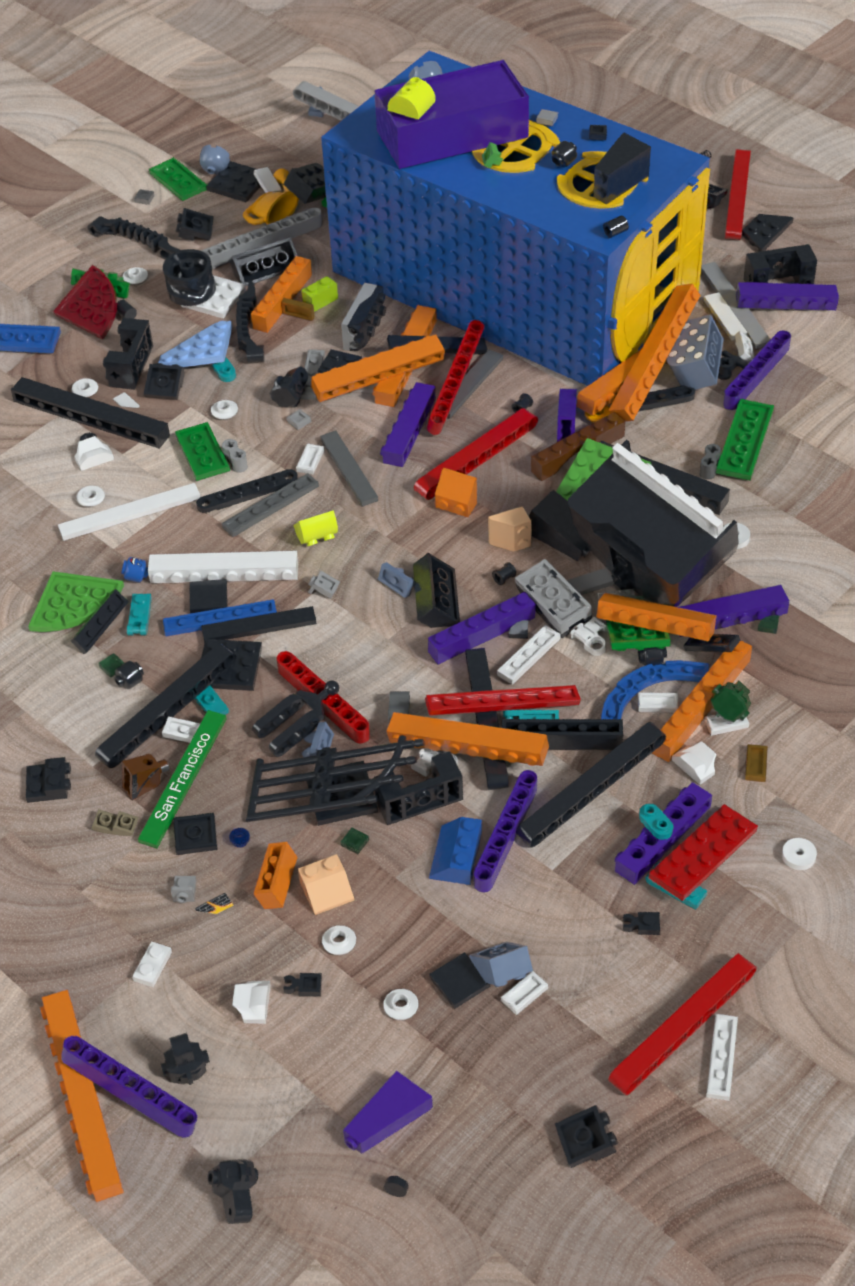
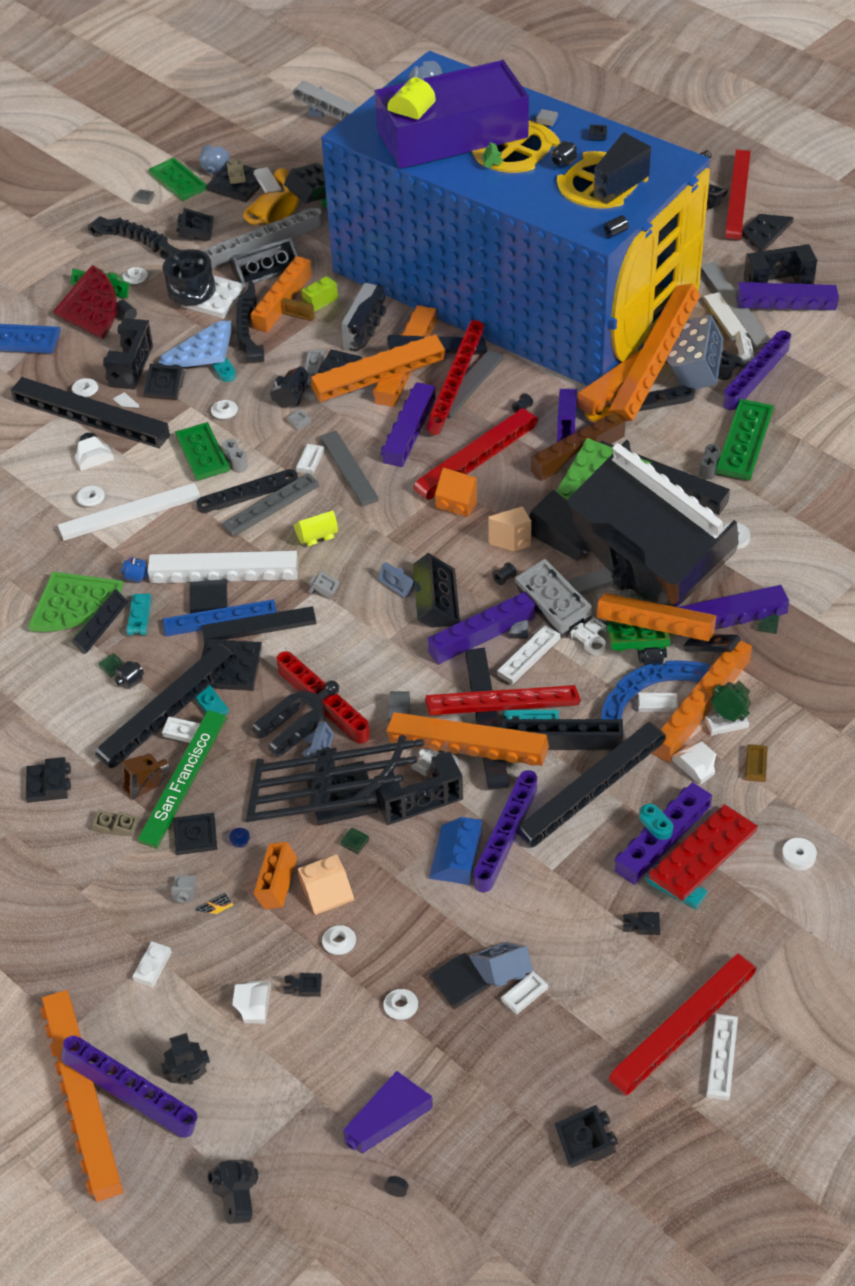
none -> dark tan slope [226,158,246,184]

